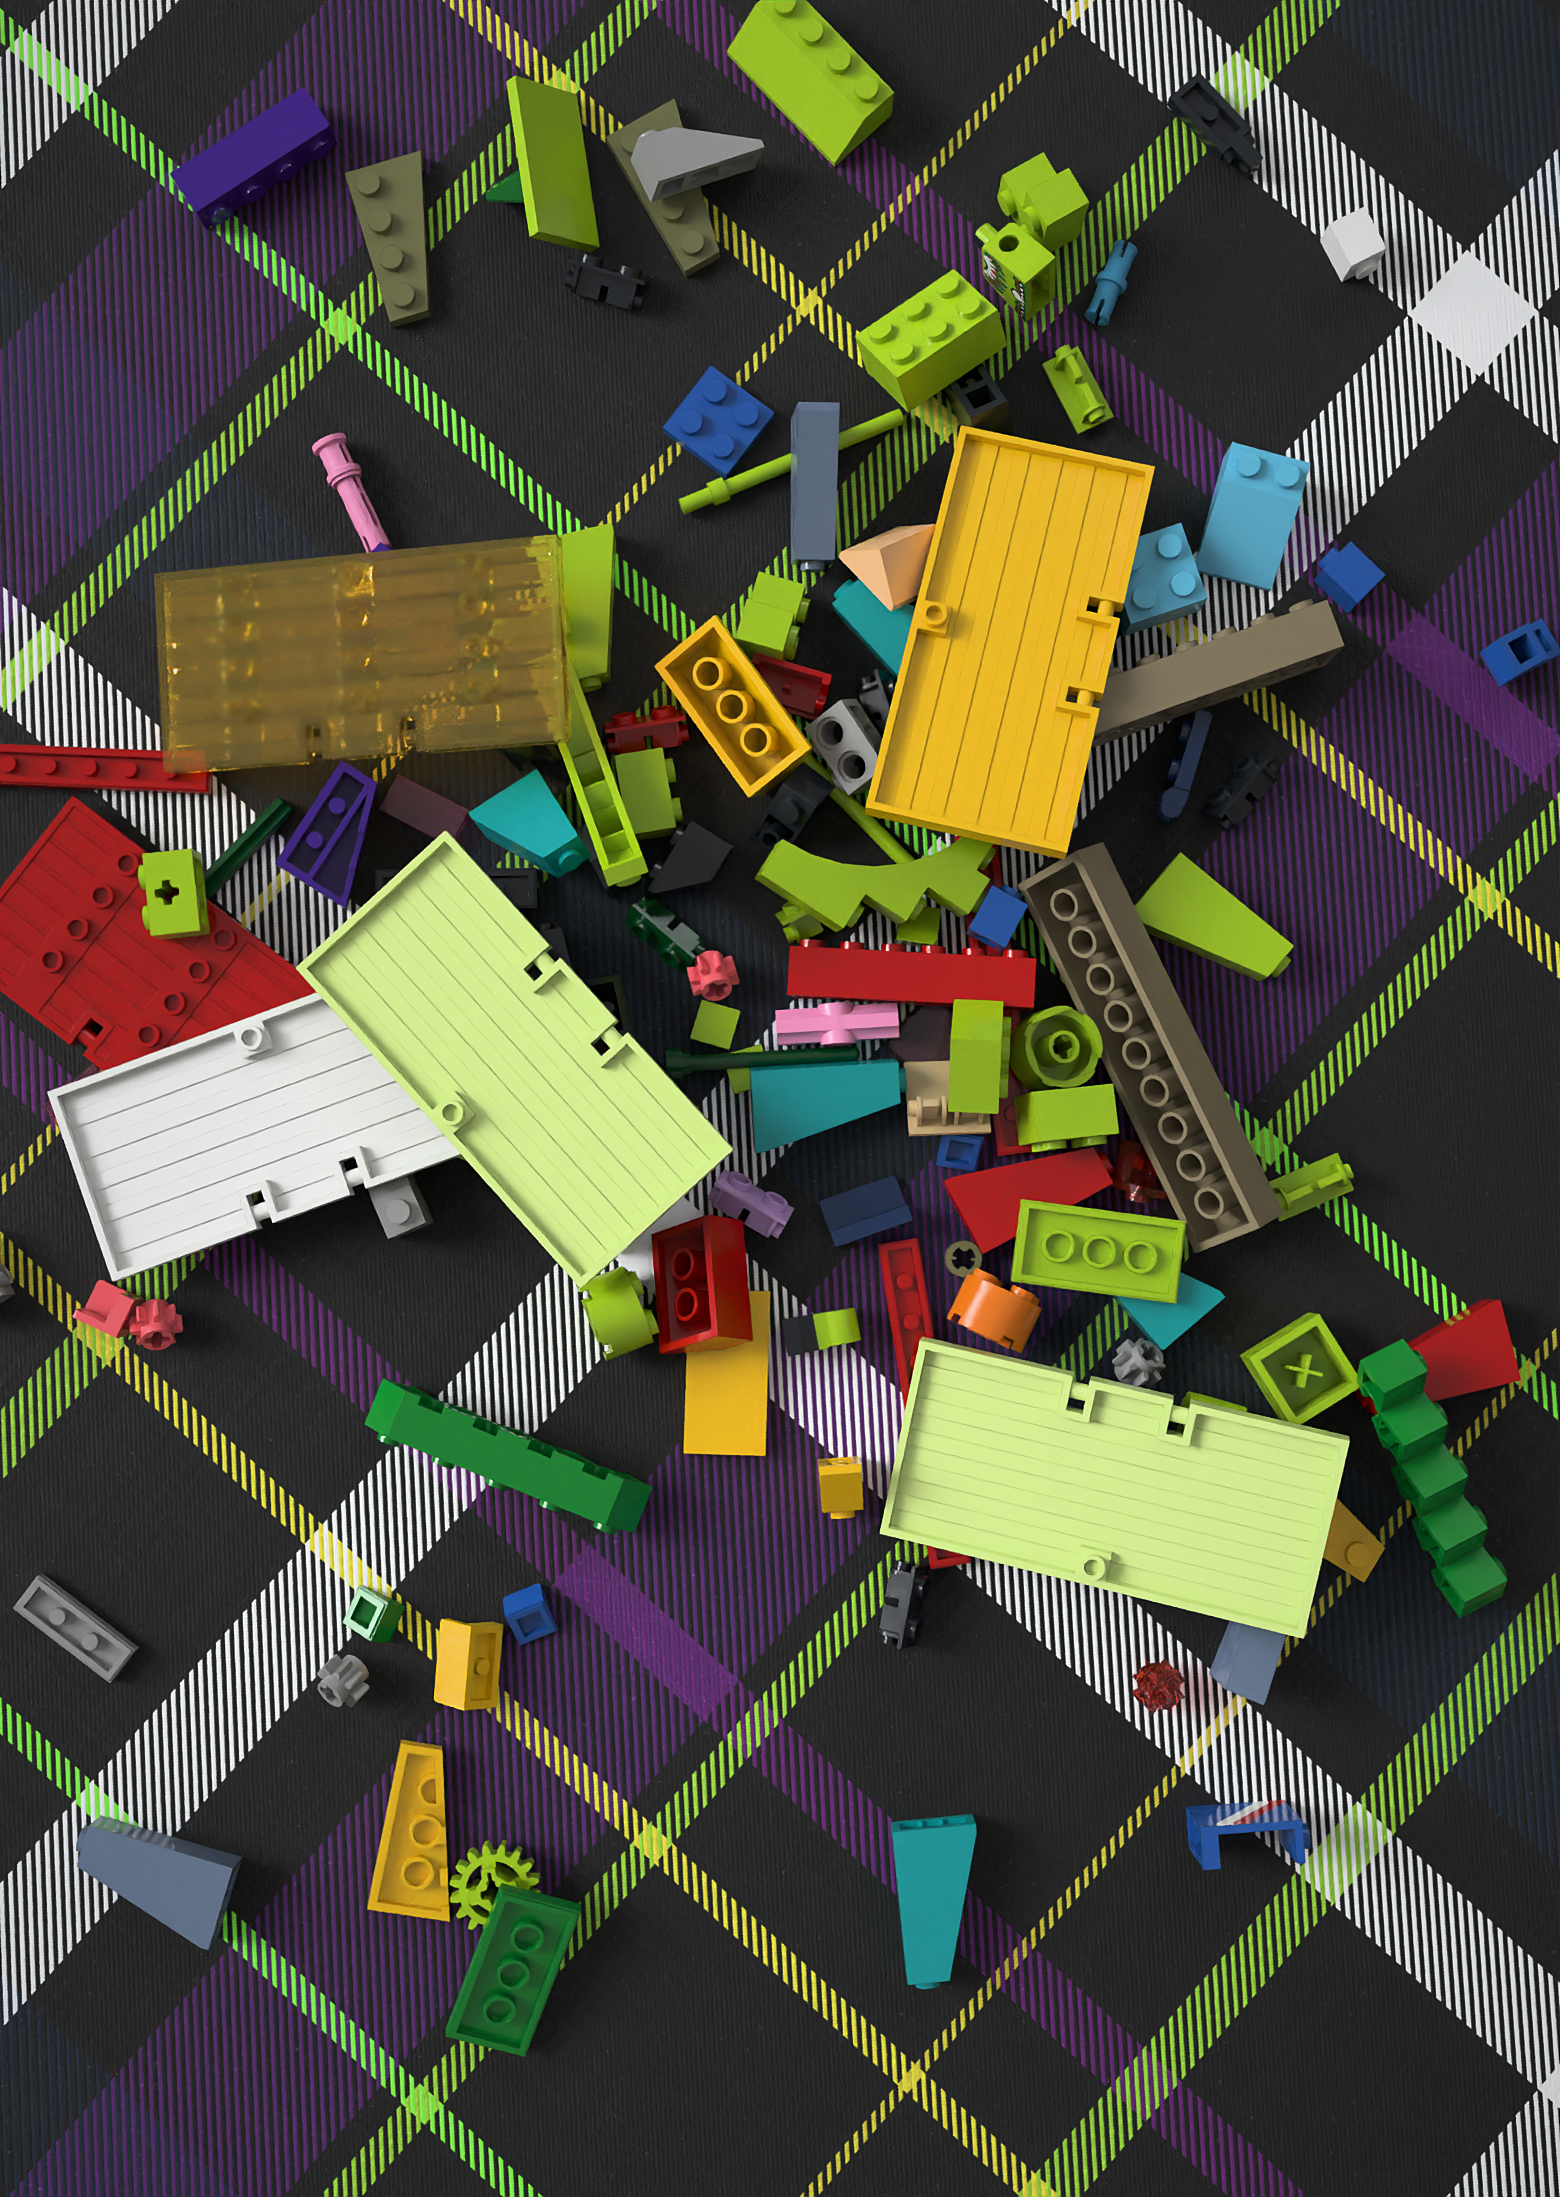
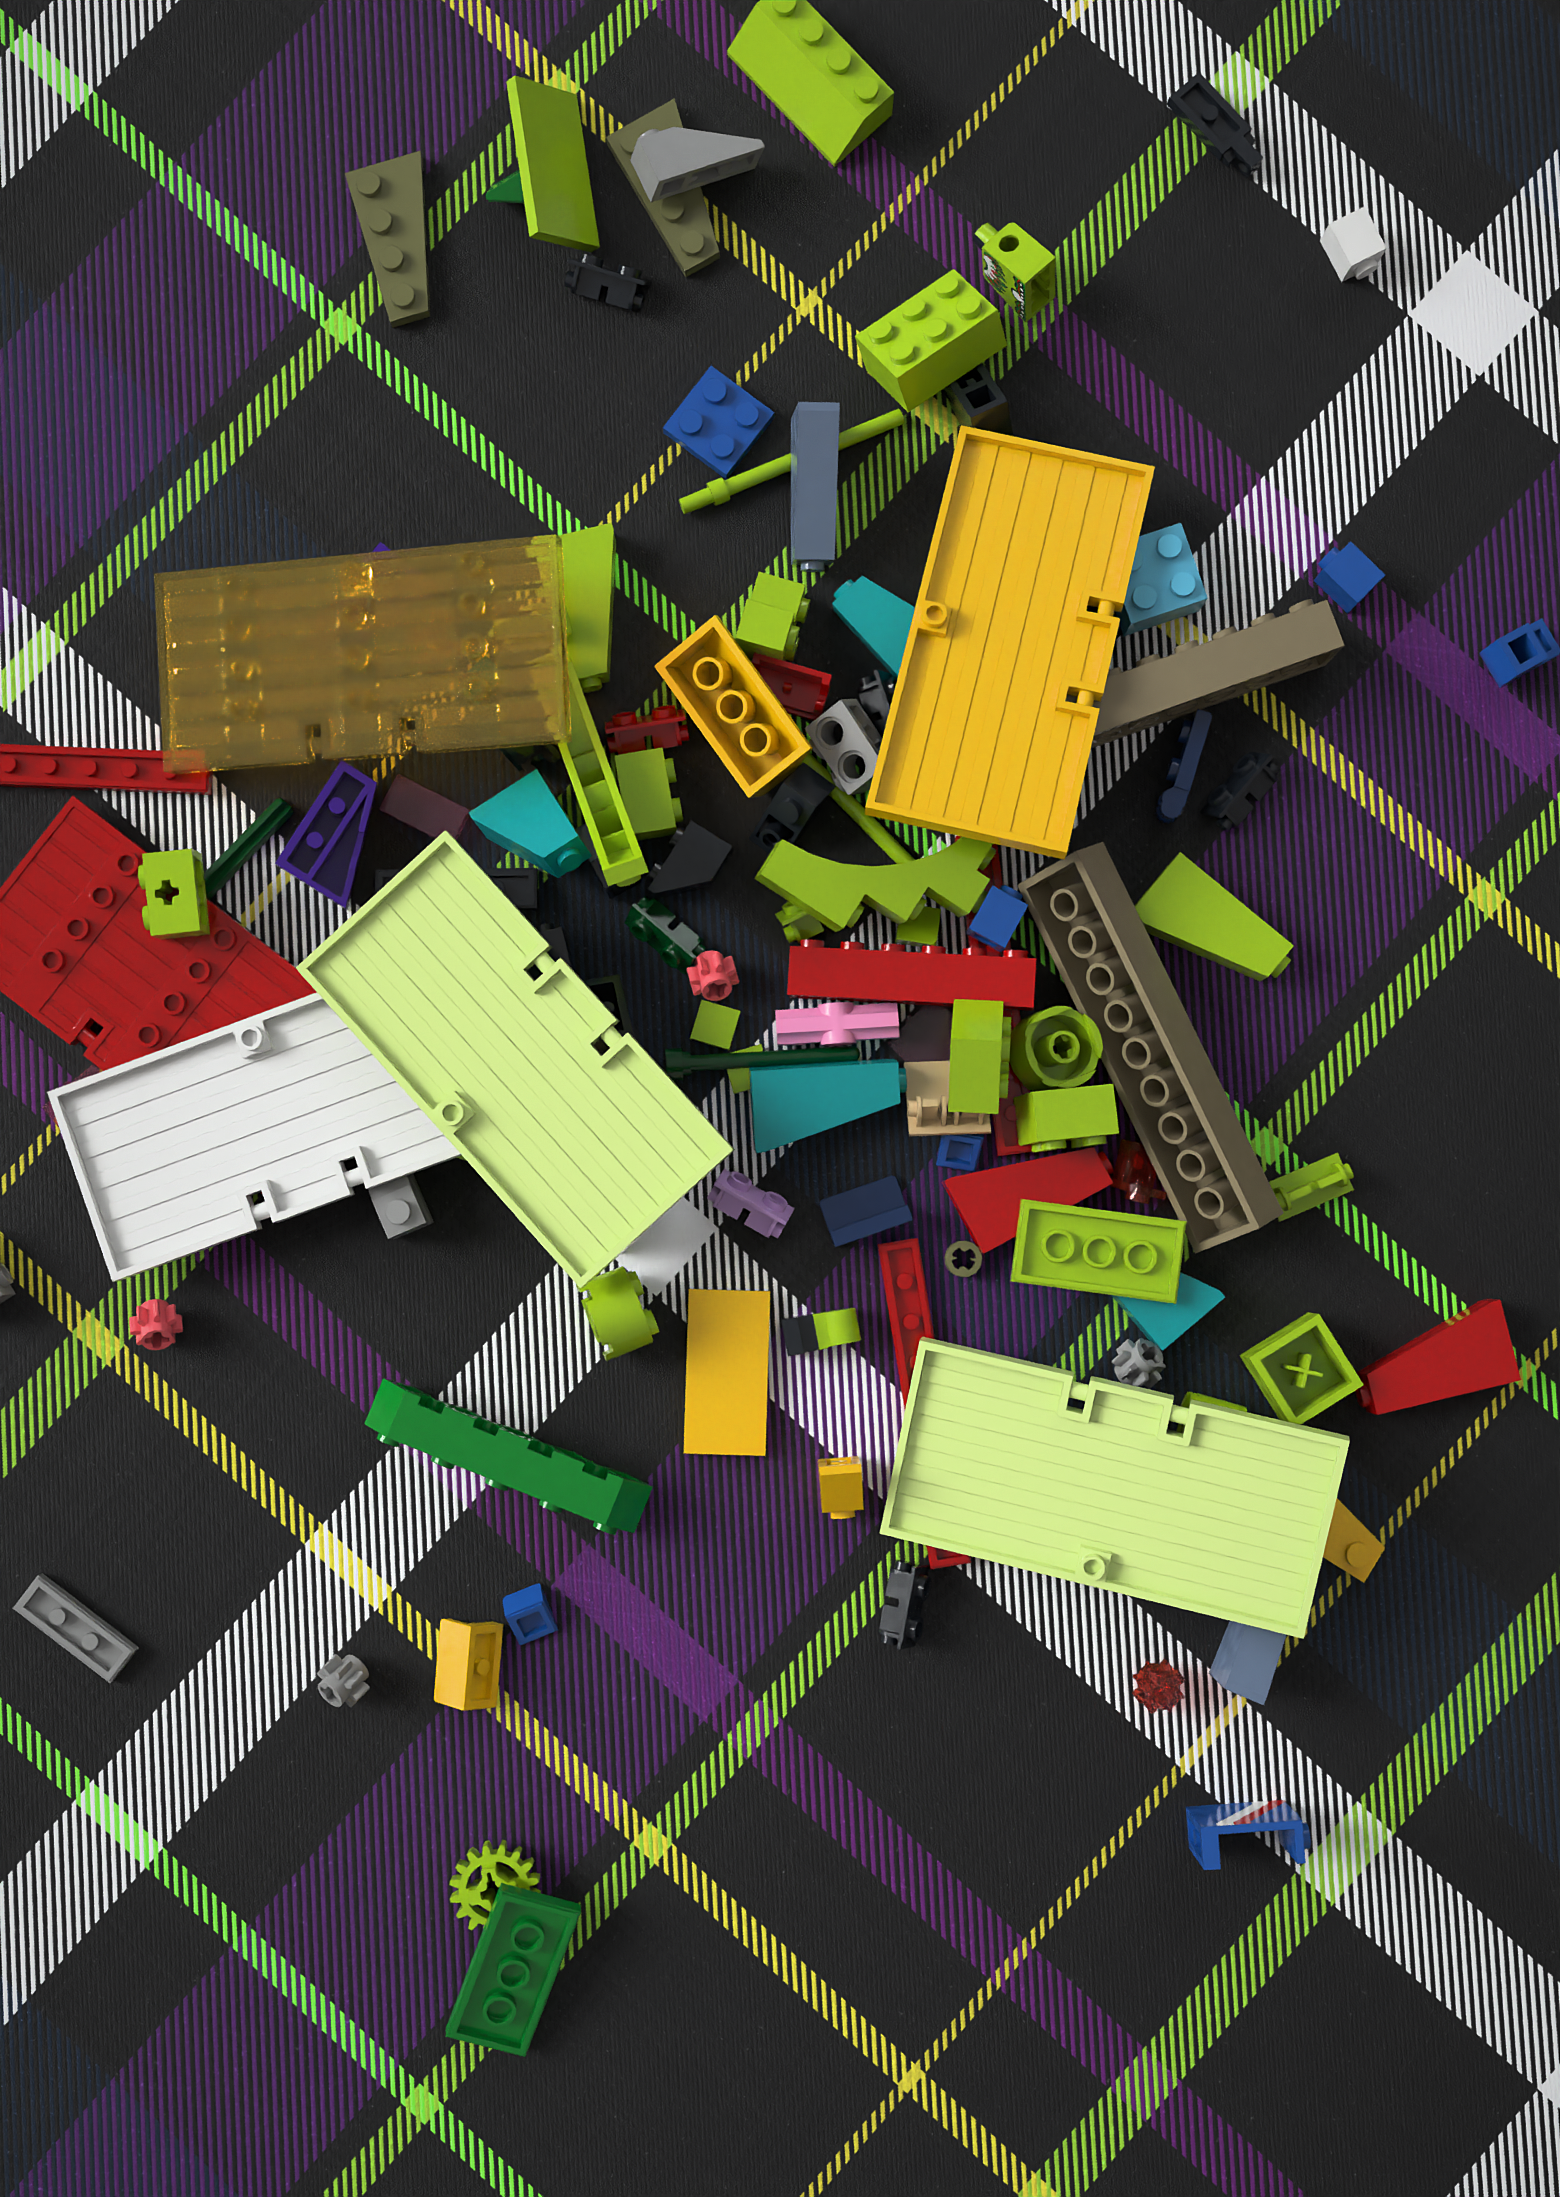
coral panel [72,1280,145,1338] -> none
sand blue slope [76,1815,242,1950] -> none
dark purple brick [170,86,338,229] -> none
bright pink pin [312,433,391,556] -> none
green slope [342,1585,405,1643] -> none
yellow wing [367,1740,450,1922] -> none
red slope [651,1214,753,1354] -> none
light nougat slope [839,524,936,612] -> none
teal slope [891,1814,977,1989] -> none
orange brick [946,1268,1042,1354] -> none
lime brick [997,152,1089,252] -> none
lime hinge [1042,344,1114,435] -> none
dark azure pin [1085,240,1138,326] -> none
medium azure slope [1195,442,1311,592] -> none
green brick [1357,1339,1507,1619] -> none

